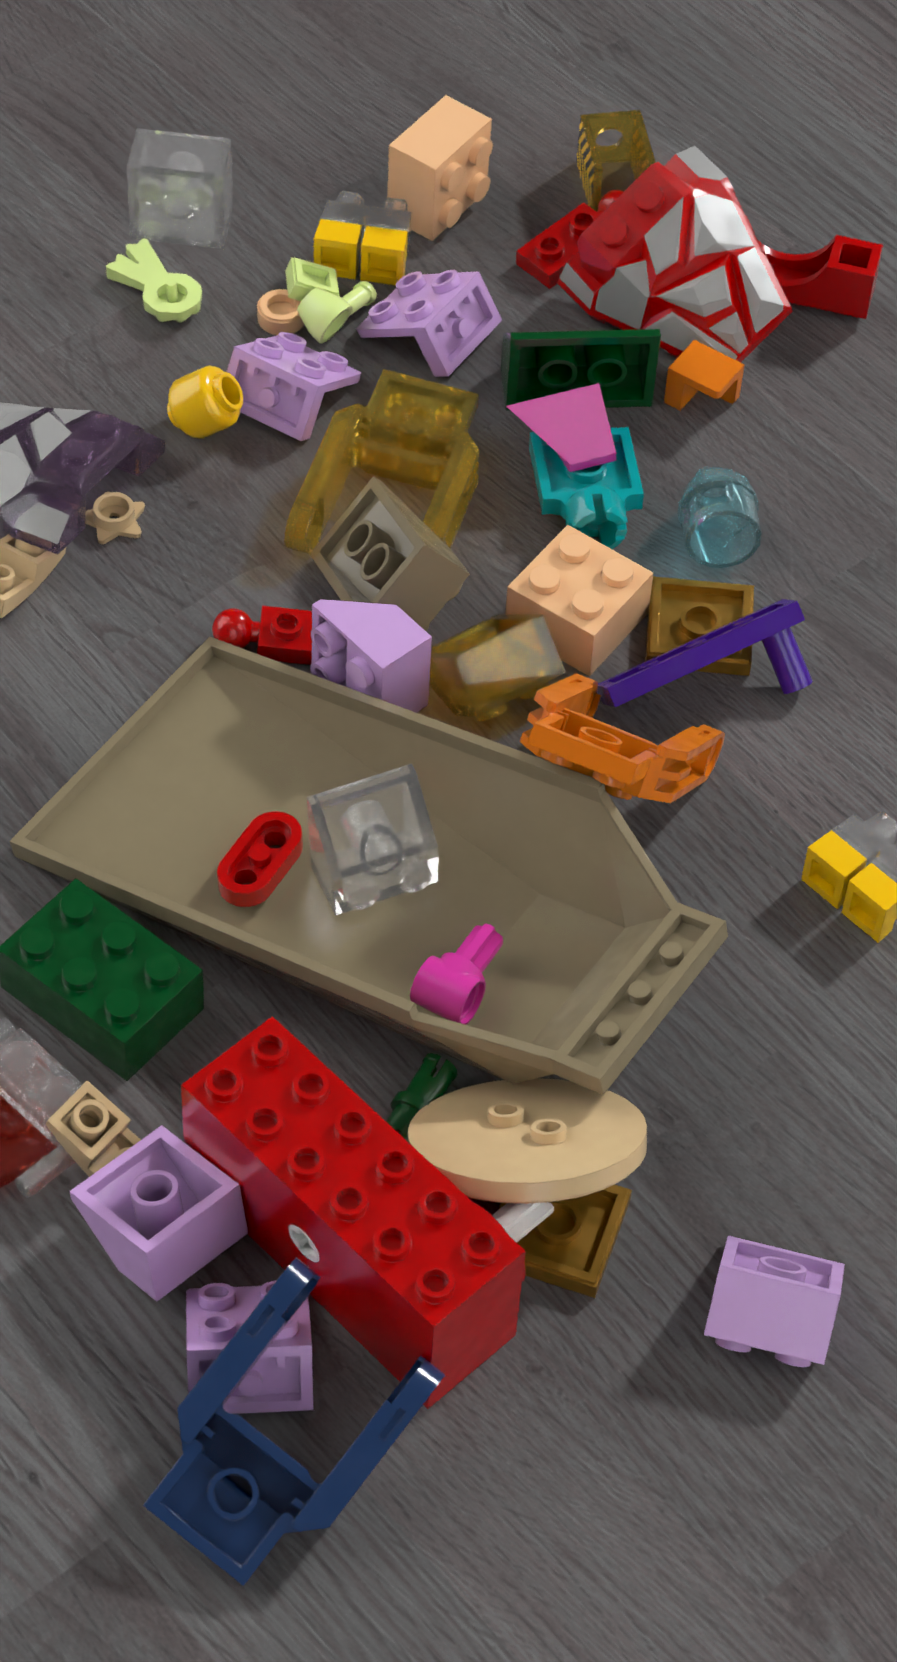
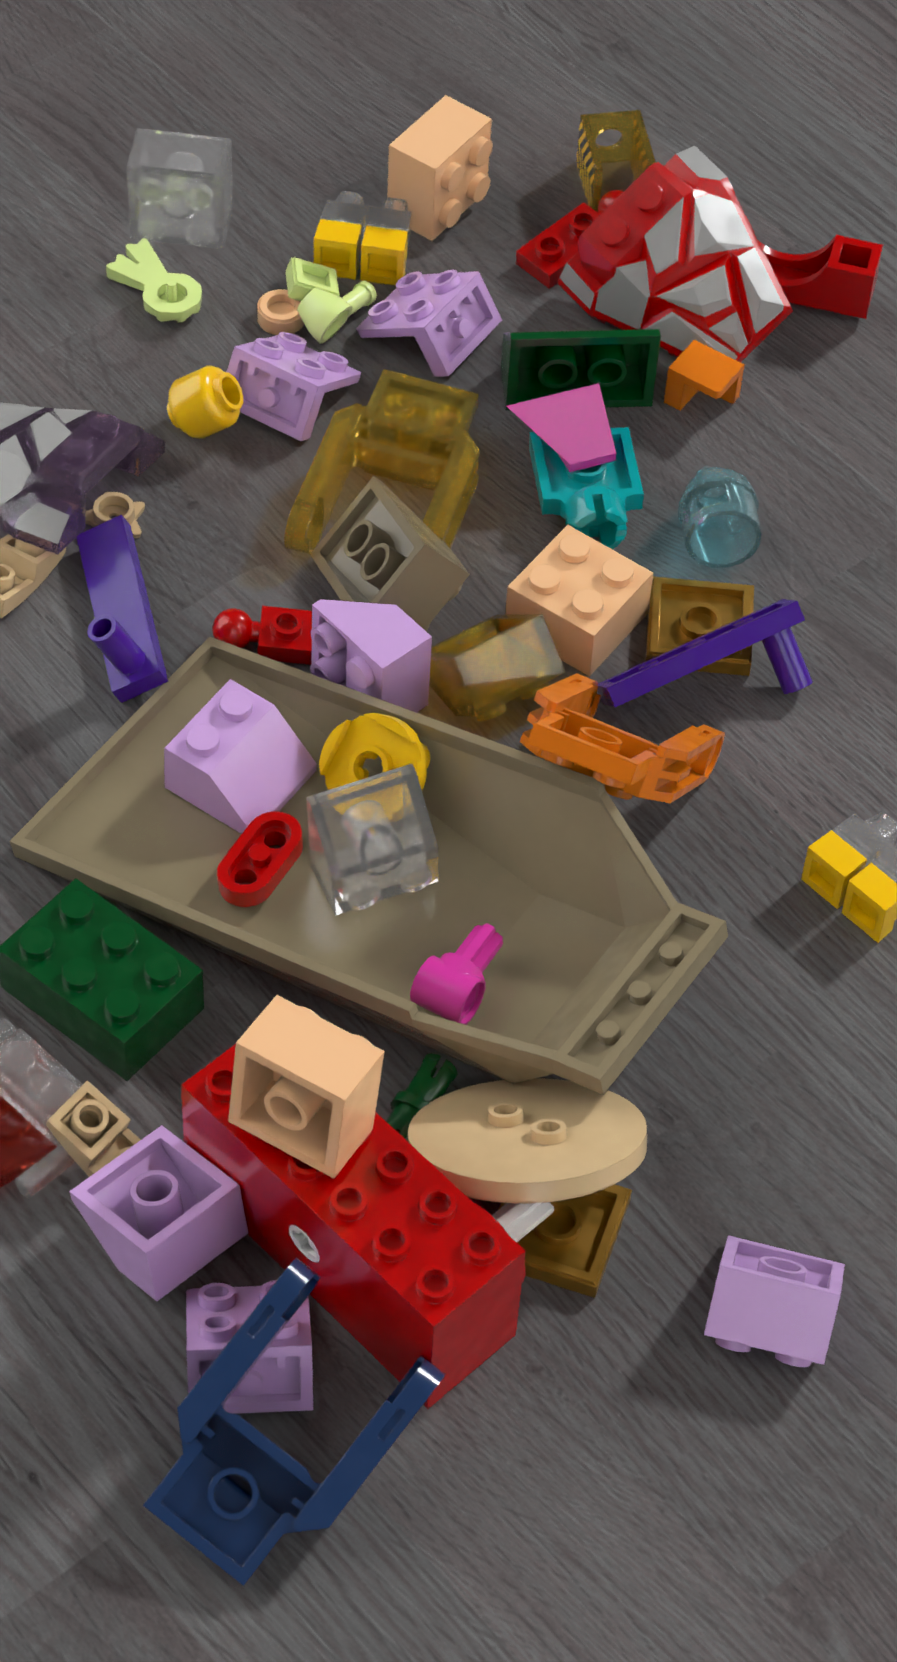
none -> dark purple piece [76,514,168,703]
none -> lavender slope [164,679,317,834]
none -> light nougat brick [228,995,385,1178]
none -> yellow plate [319,713,430,823]

